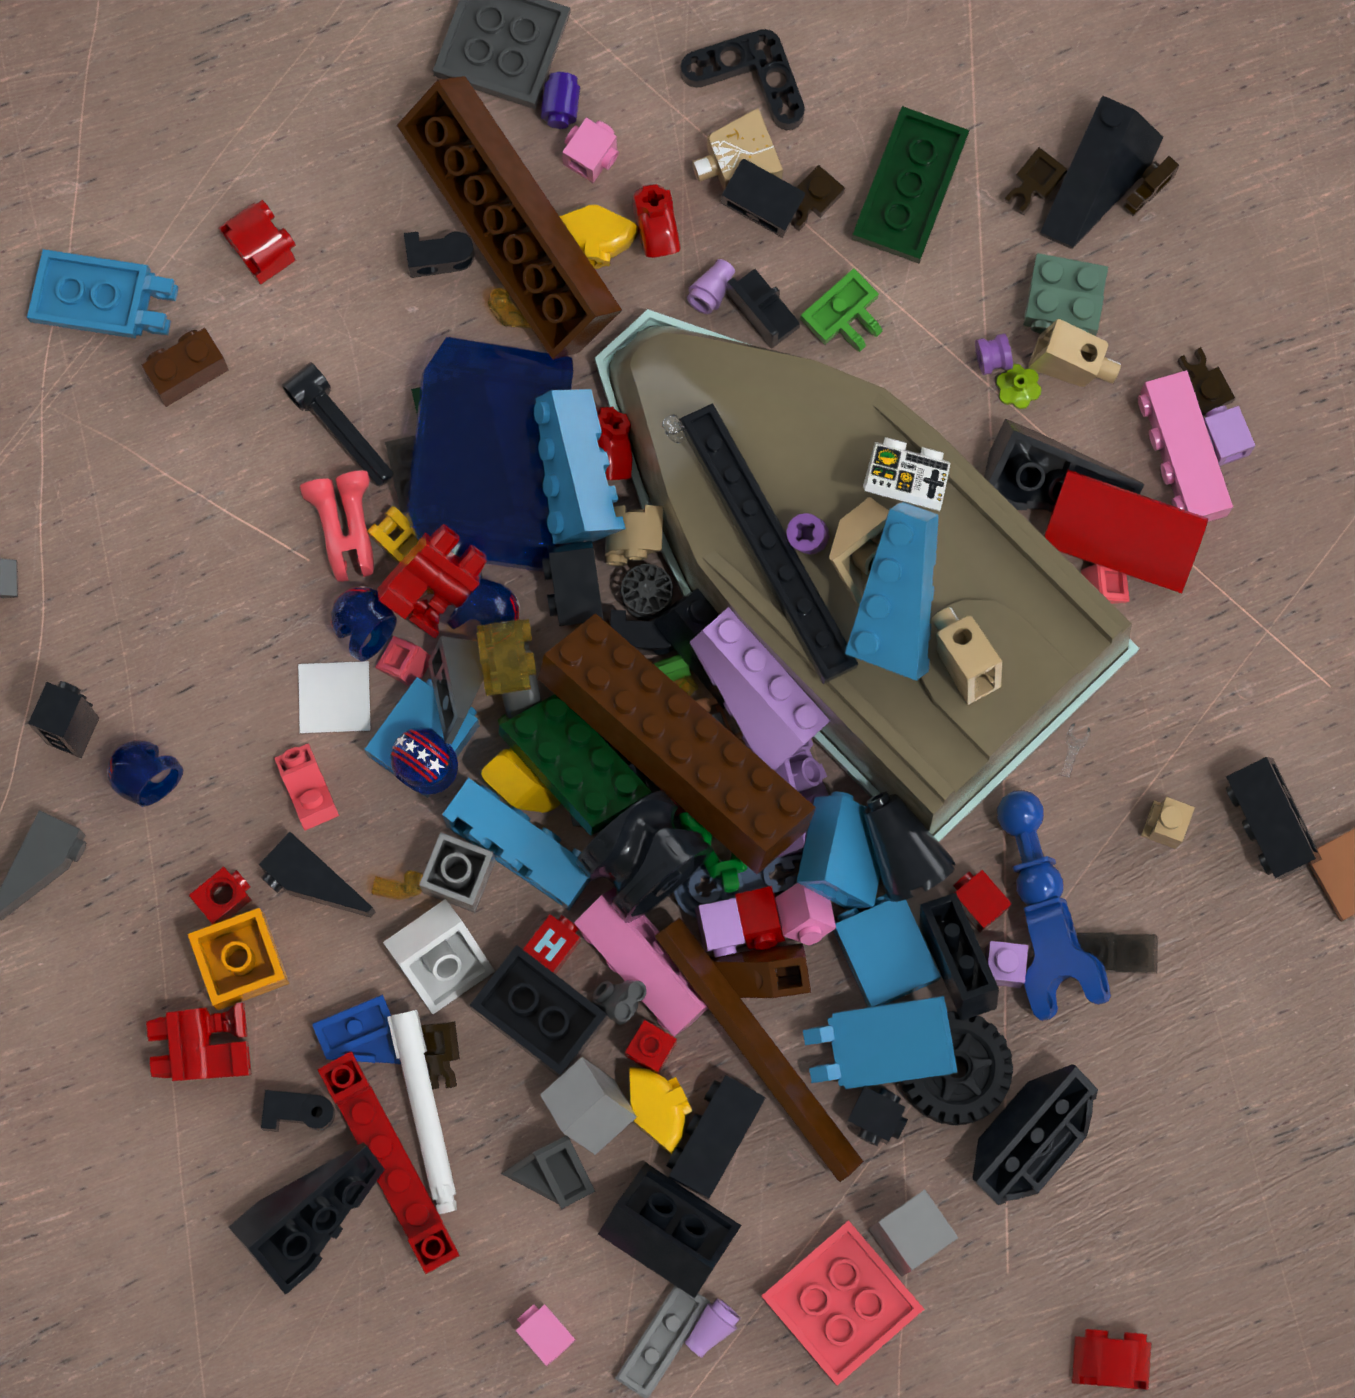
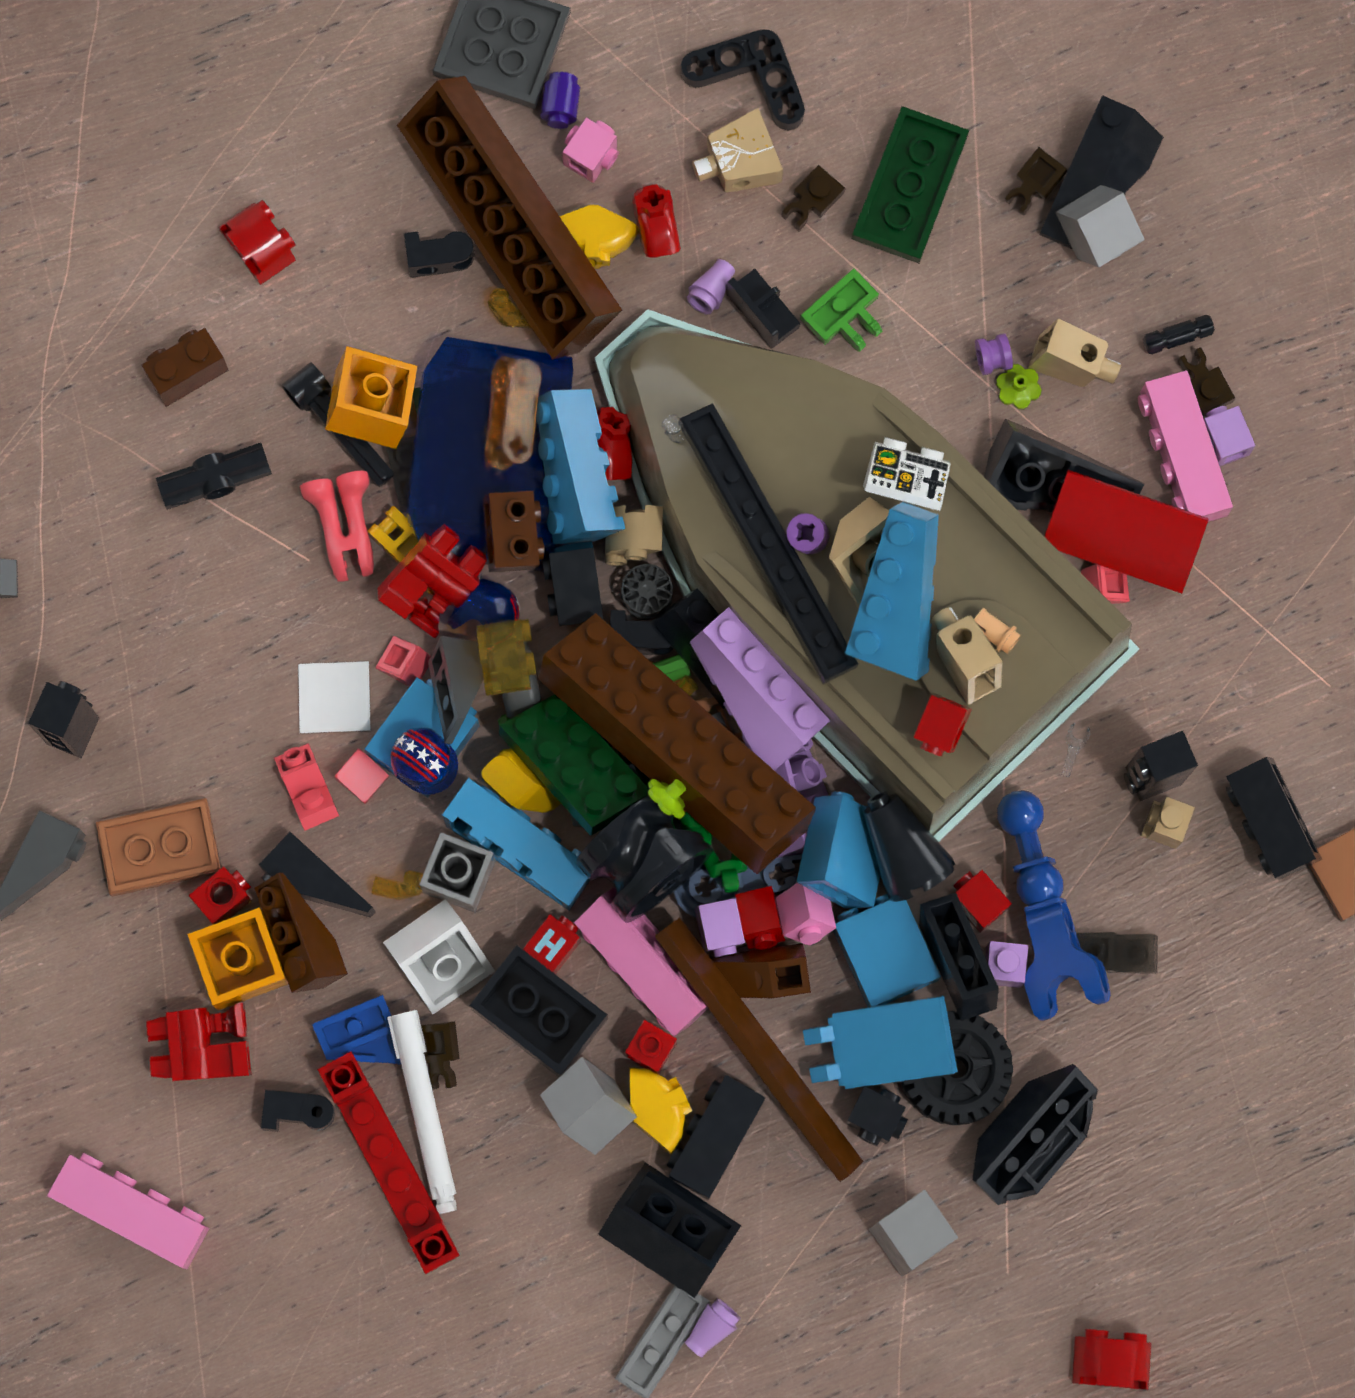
dark azure tile [27,249,179,339] -> none
clear blue helmet [107,740,184,807] -> none
black wedge [228,1142,385,1295] -> none
clear blue helmet [331,586,397,662] -> none
dark grey slope [501,1135,595,1209] -> none
bright pink brick [515,1304,576,1366] -> none
dark grey plate [592,980,647,1025] -> none
black panel [720,159,805,238] -> none
coral plate [761,1220,924,1386] -> none
sand green plate [1023,253,1108,336] -> none
dark brown plate [1123,156,1179,217] -> none
none -> bright pink brick [47,1153,210,1269]
none -> nougat tile [96,798,221,897]
none -> black piece [156,443,272,510]
none -> reddish brown slope [254,872,348,993]
none -> light orange brick [325,346,417,449]
none -> coral slope [335,749,389,804]
none -> reddish brown brick [483,491,544,572]
none -> clear orange piece [485,356,542,470]
none -> lime plant [648,779,686,819]
none -> red brick [913,694,972,757]
none -> light nougat pin [974,608,1021,654]
none -> light grey head [1056,185,1145,267]
none -> black brick [1124,731,1198,801]
none -> black axle [1143,315,1215,354]

